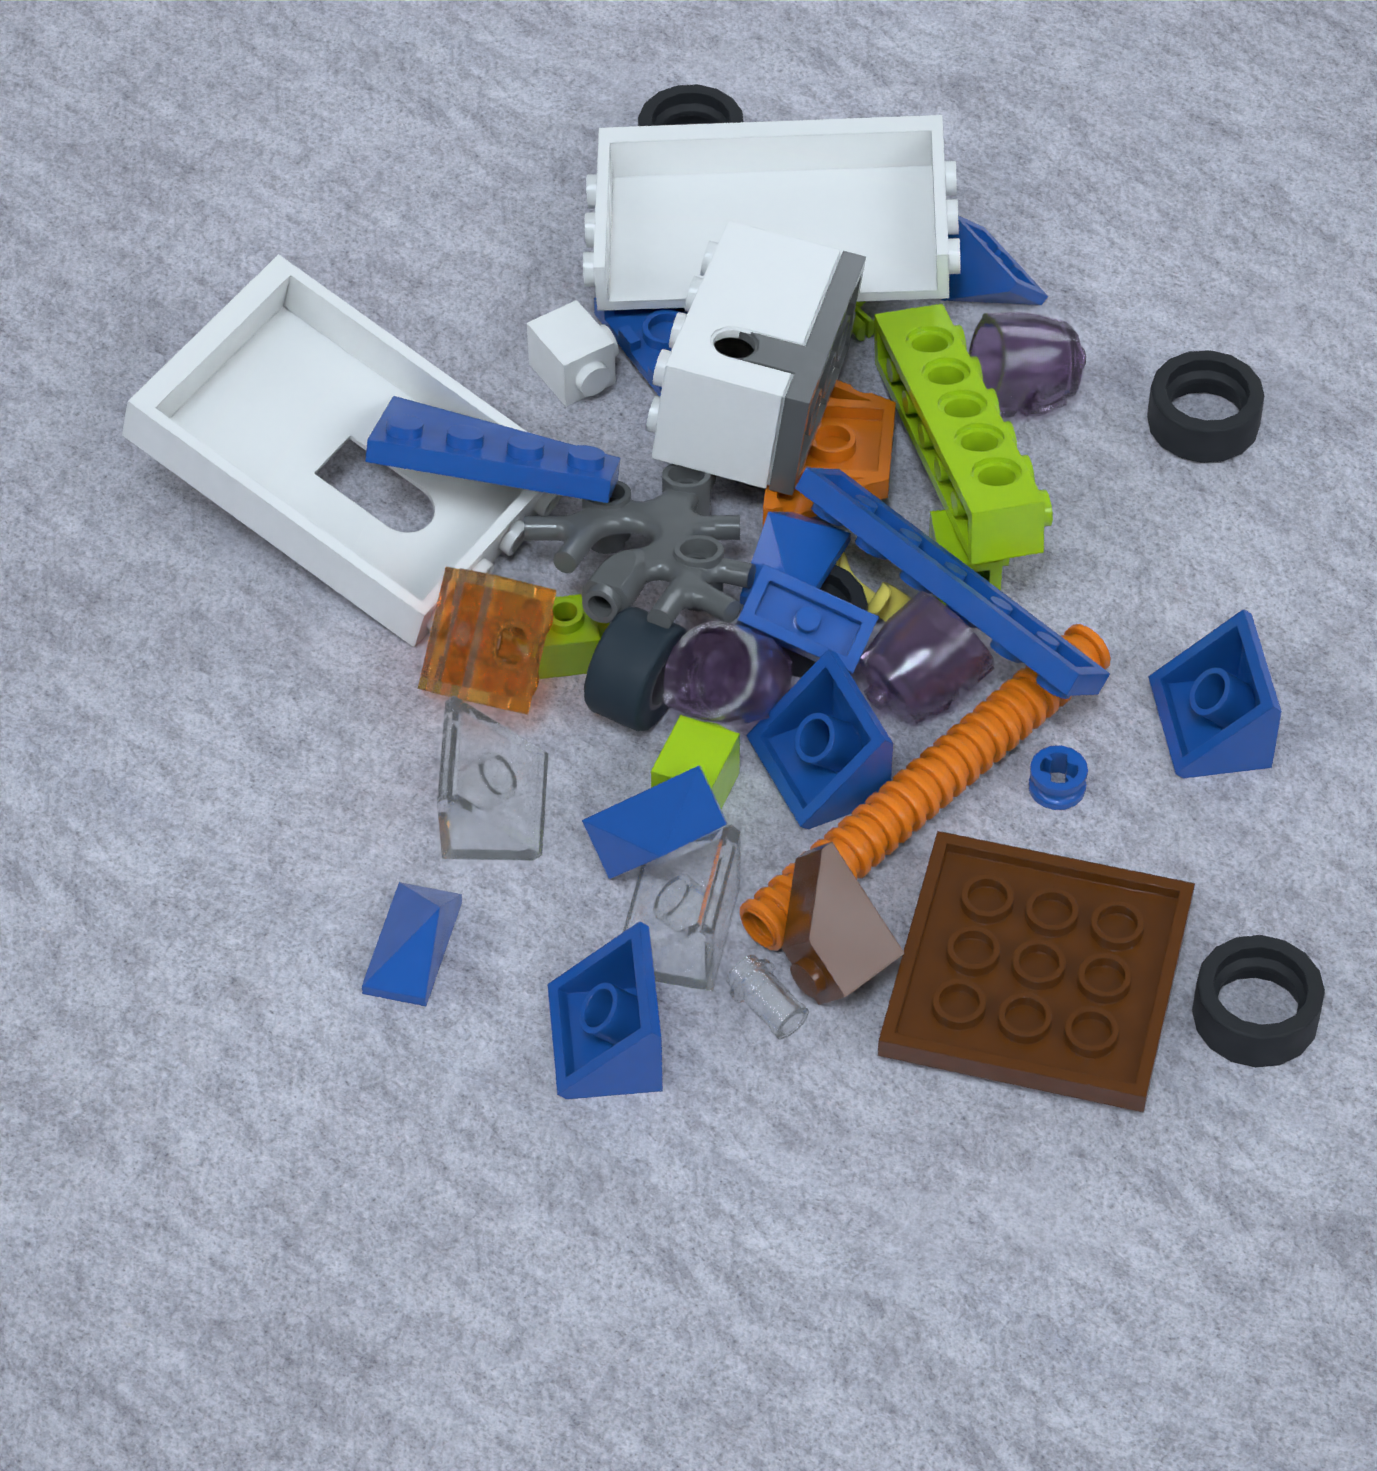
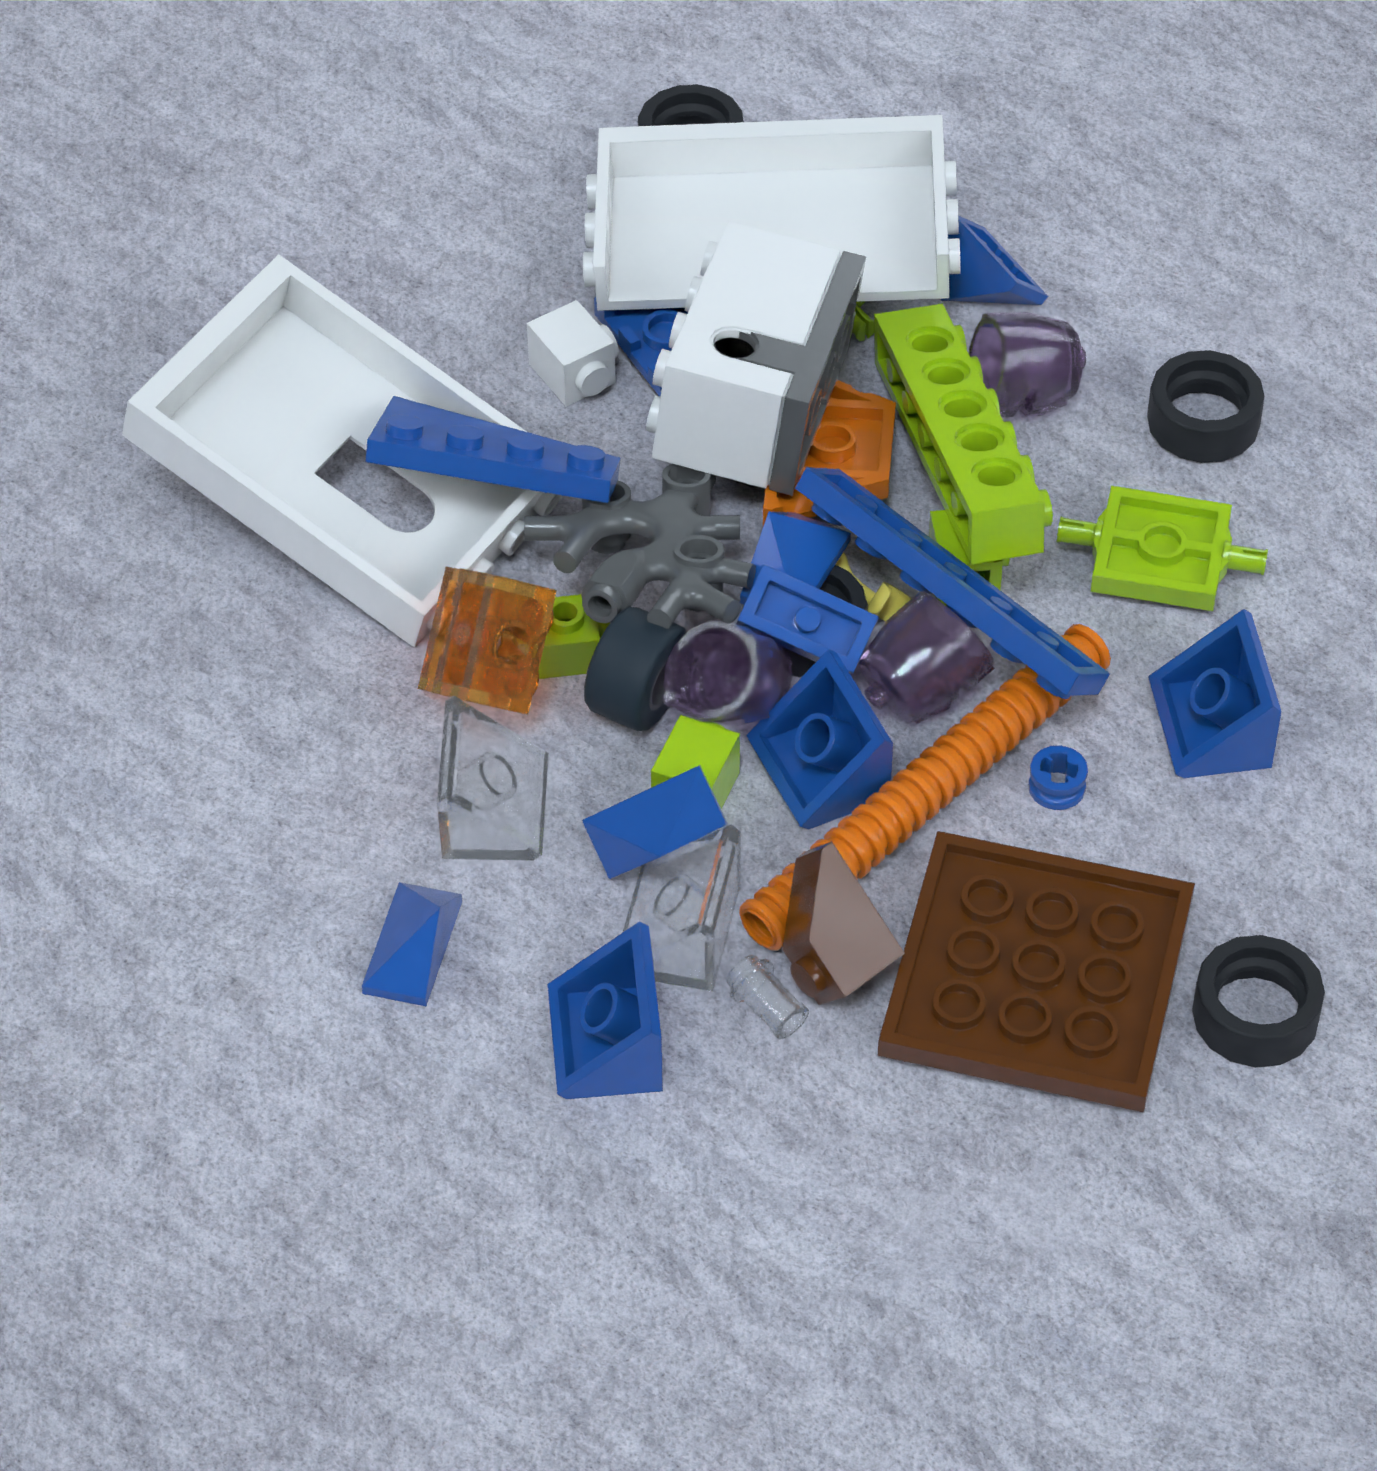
none -> lime plate [1056,485,1268,611]

